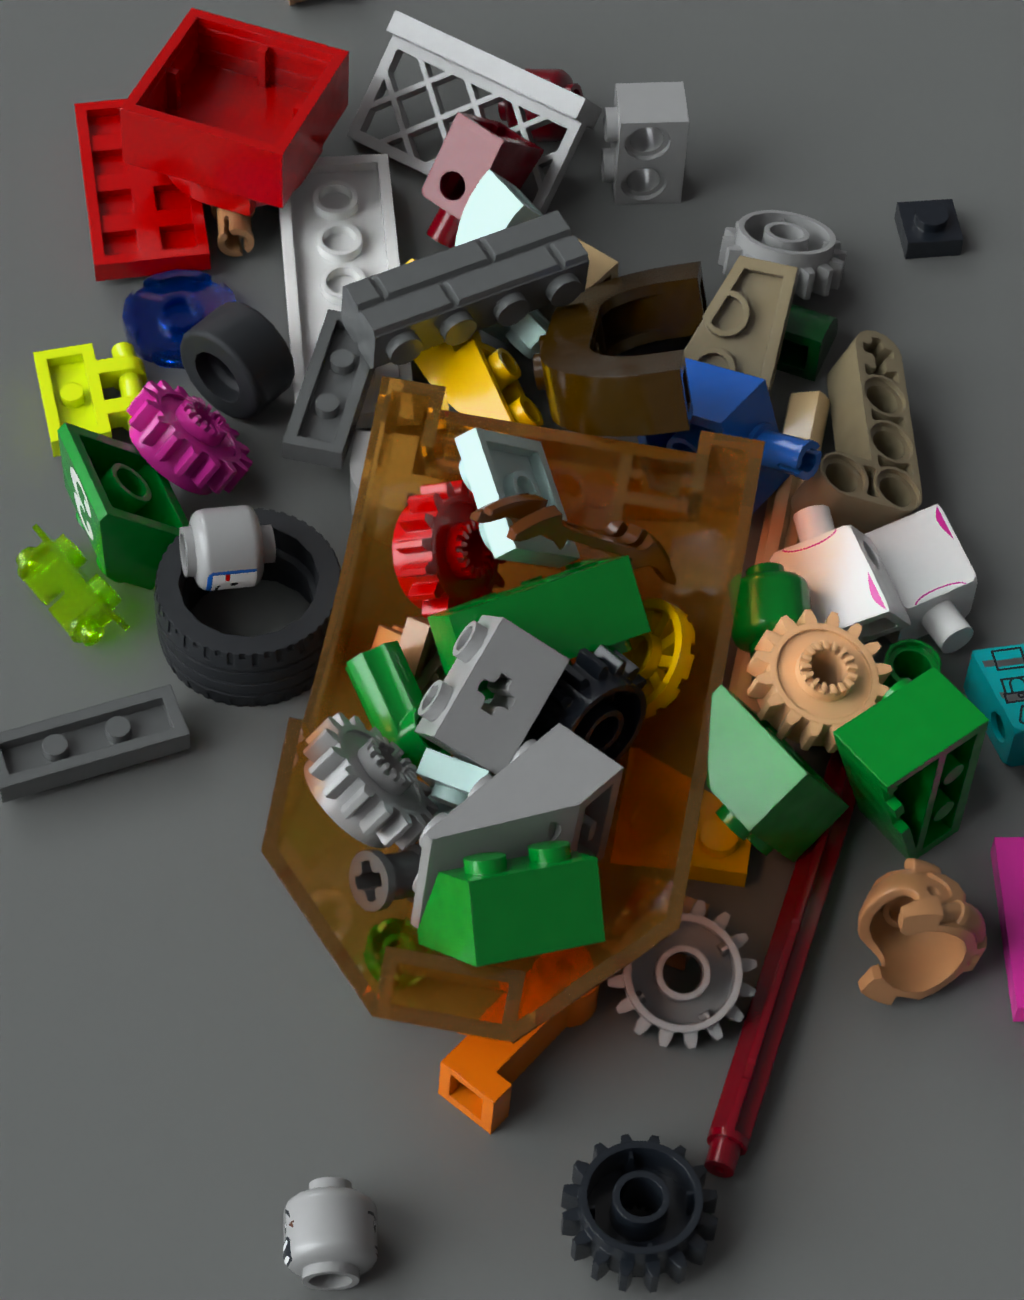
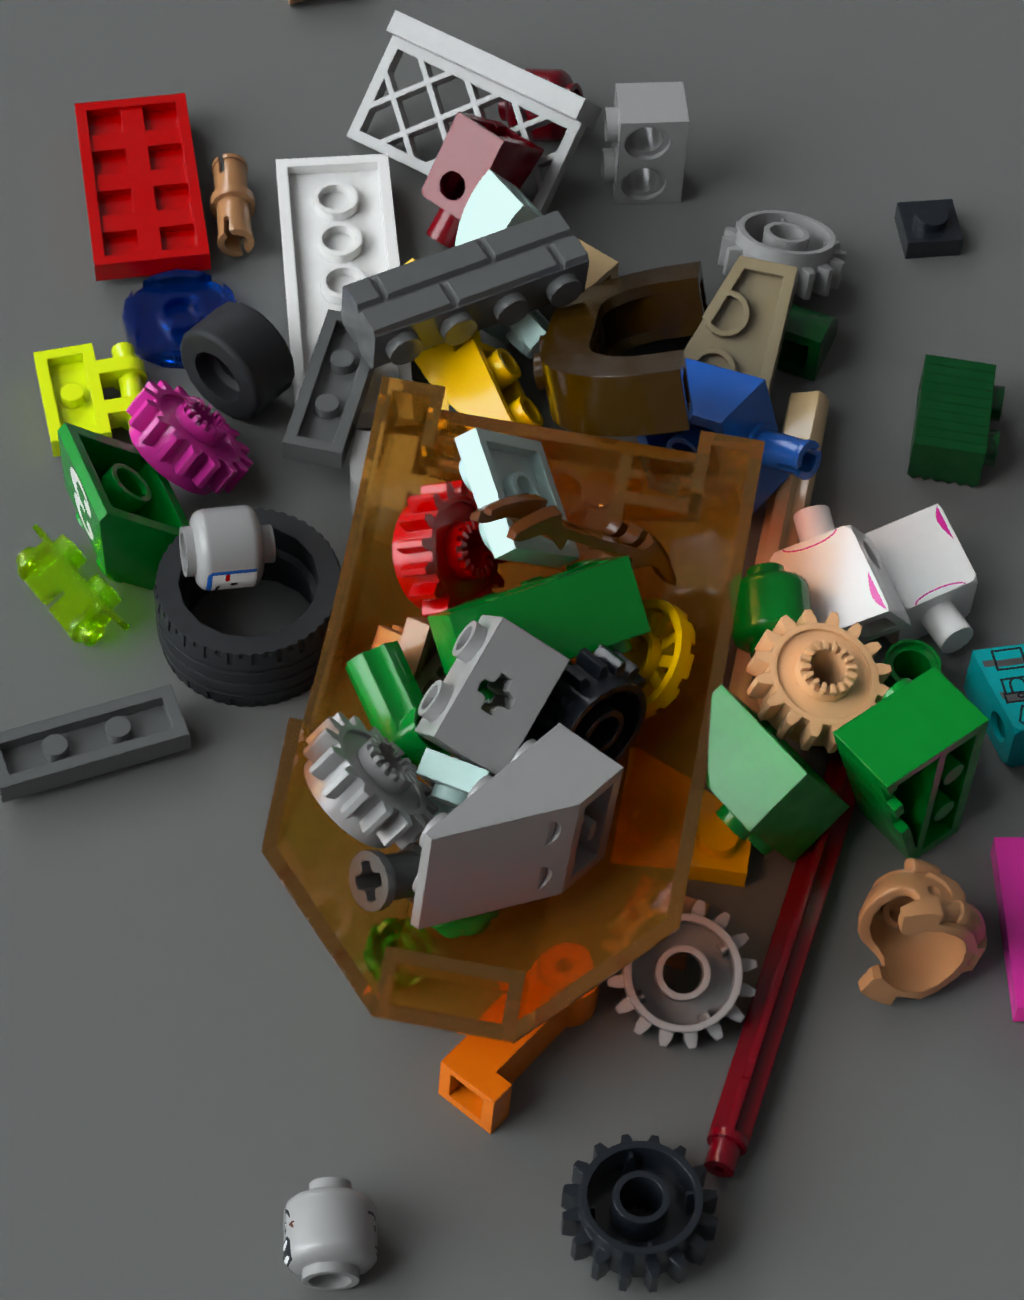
red container [120,8,349,217] -> none
green slope [417,840,605,967] -> none
dark tan beam [791,330,923,534] -> none
none -> dark green brick [907,354,1005,488]

